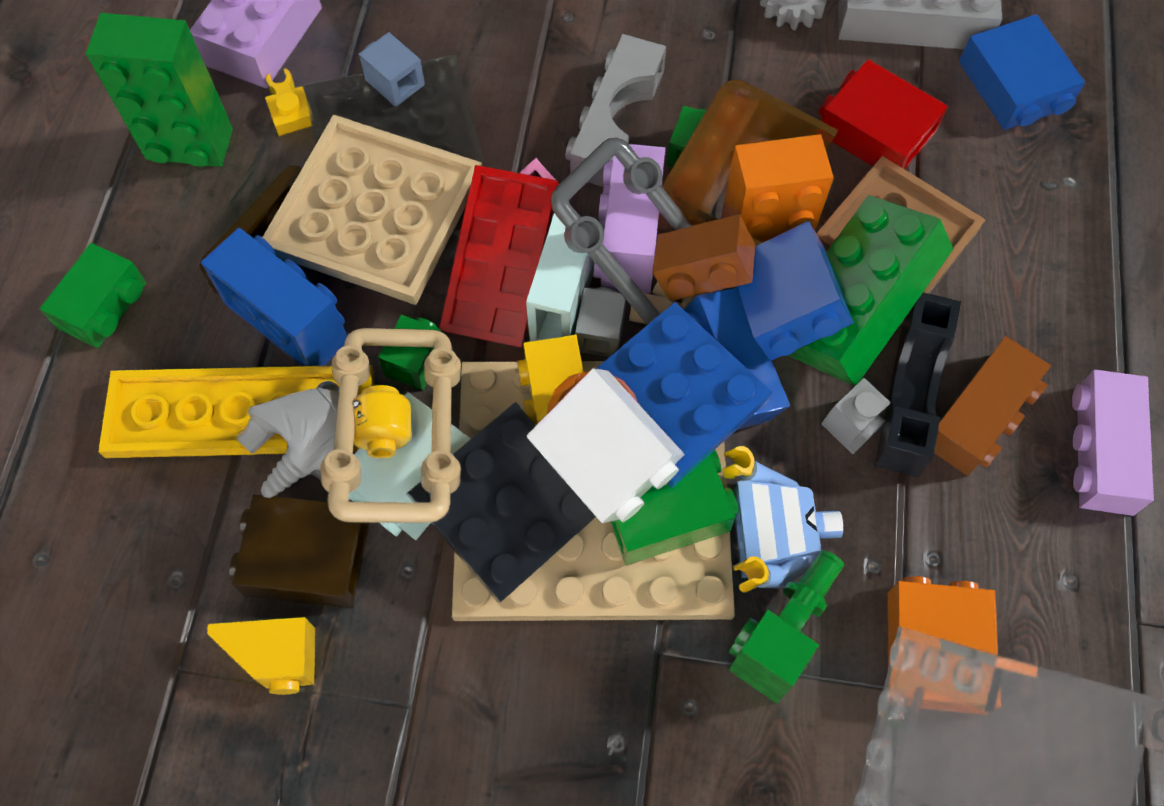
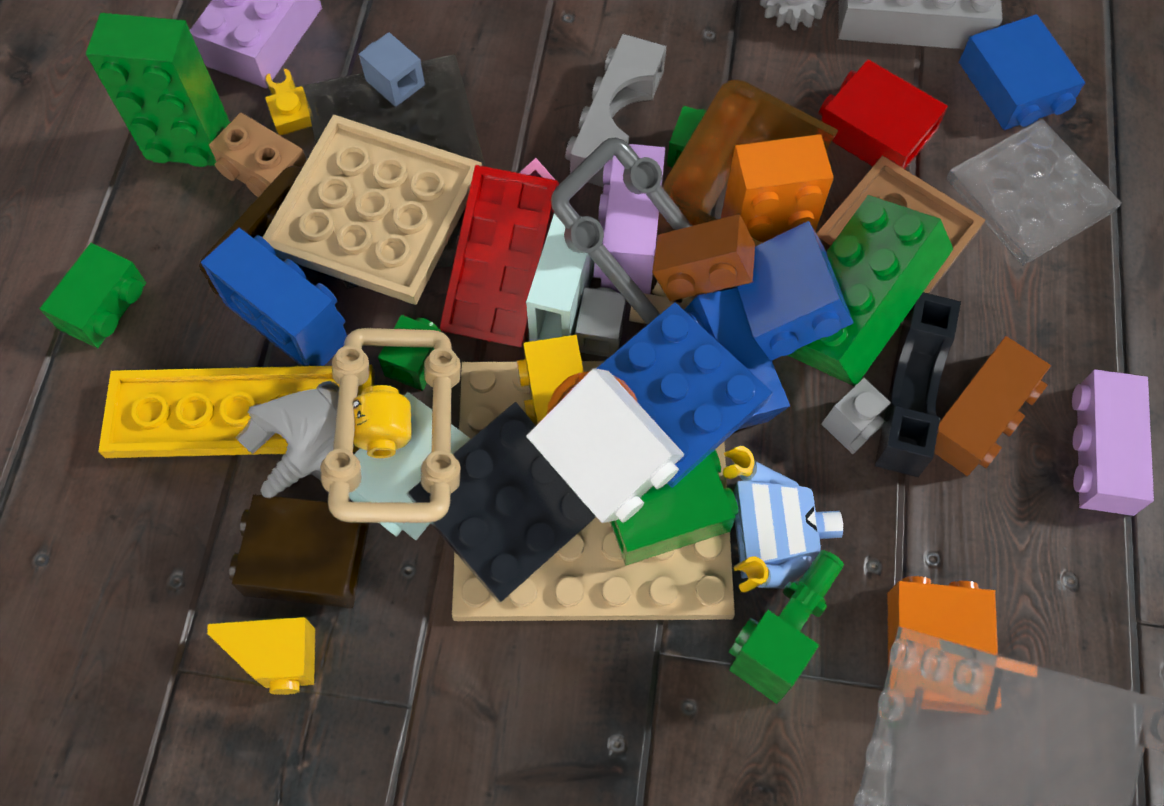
none -> medium nougat brick [209,112,307,197]
none -> clear plate [946,119,1122,266]

